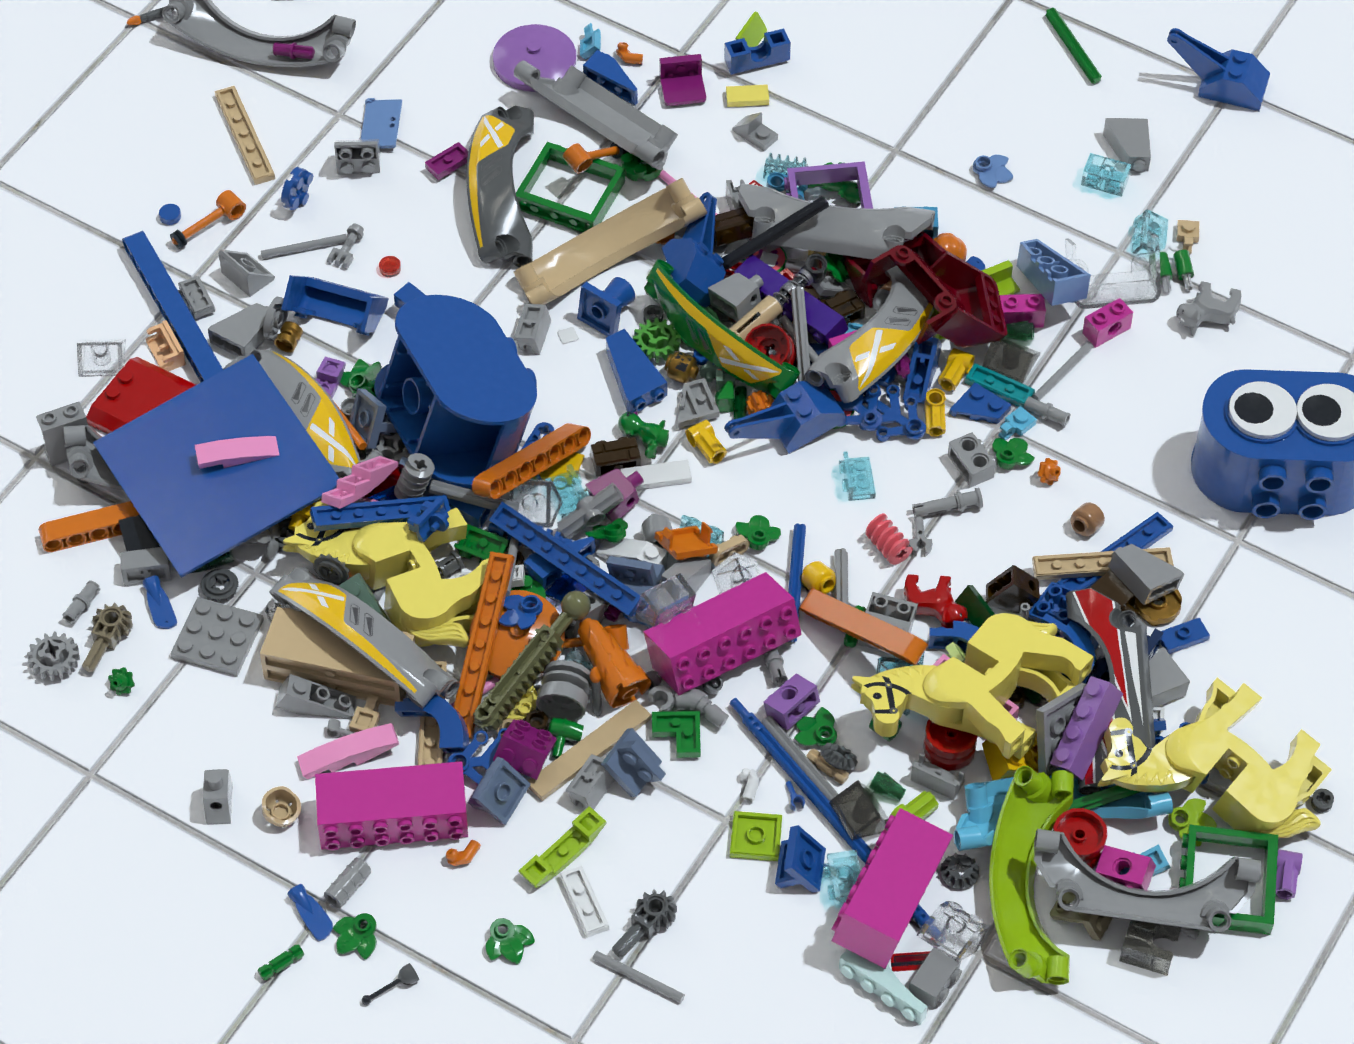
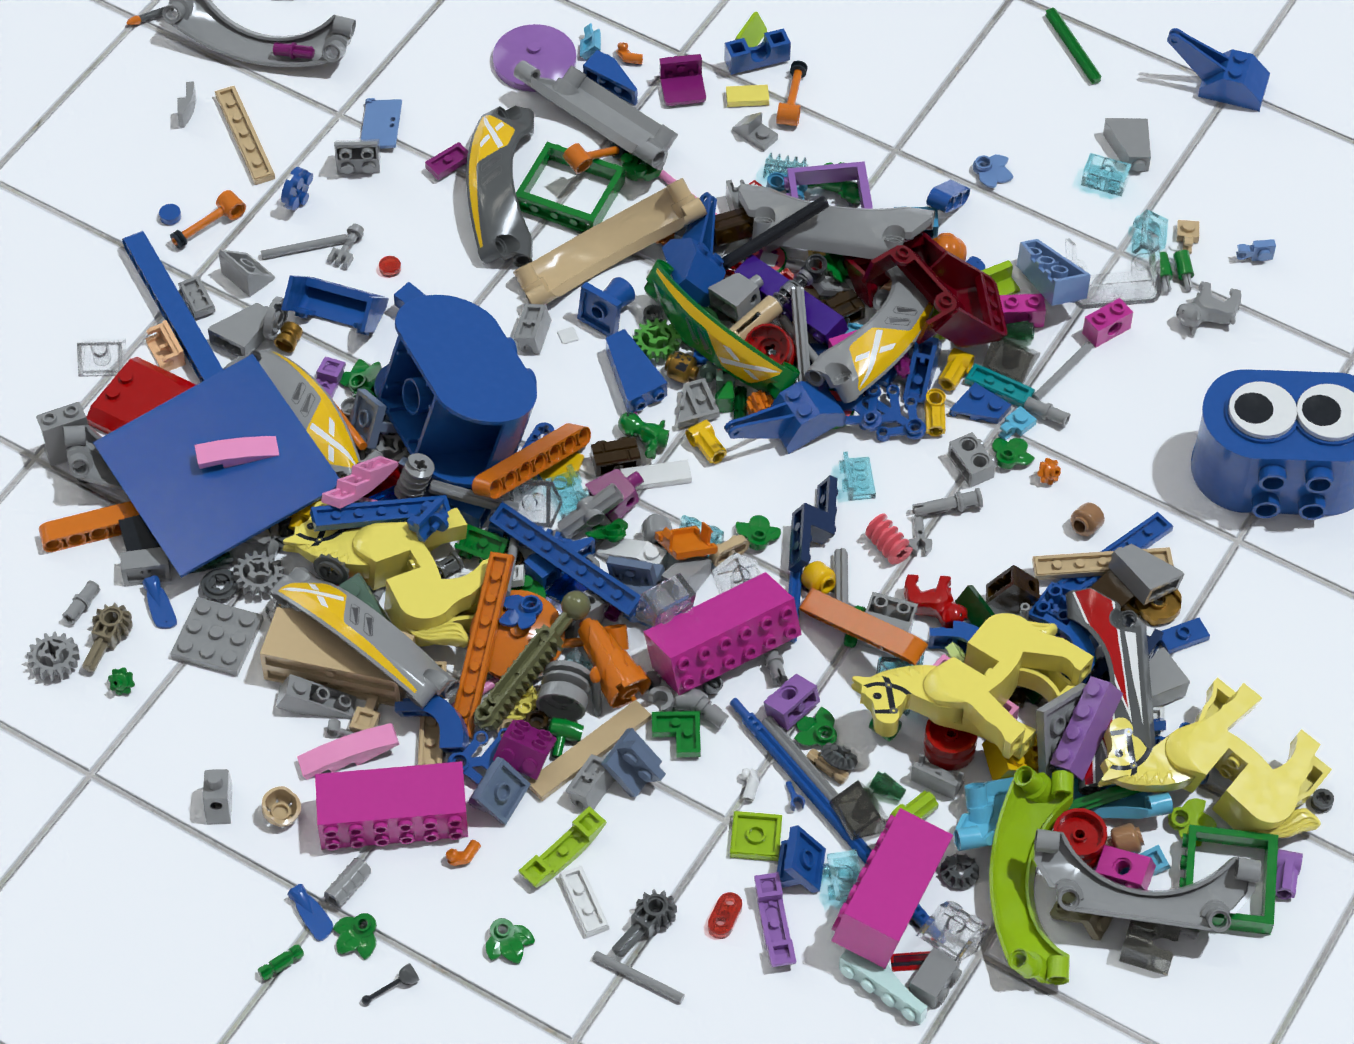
none -> light grey slope [177,81,196,128]
none -> light grey gear [233,550,284,598]
none -> clear red plate [708,892,742,939]
none -> medium lavender slope [754,872,797,967]
none -> orange piece [776,60,808,126]
none -> dark blue bracket [788,475,838,573]
none -> blue beam [926,179,971,213]
none -> medium nougat head [1107,823,1145,854]
none -> medium blue plate [1236,239,1276,261]

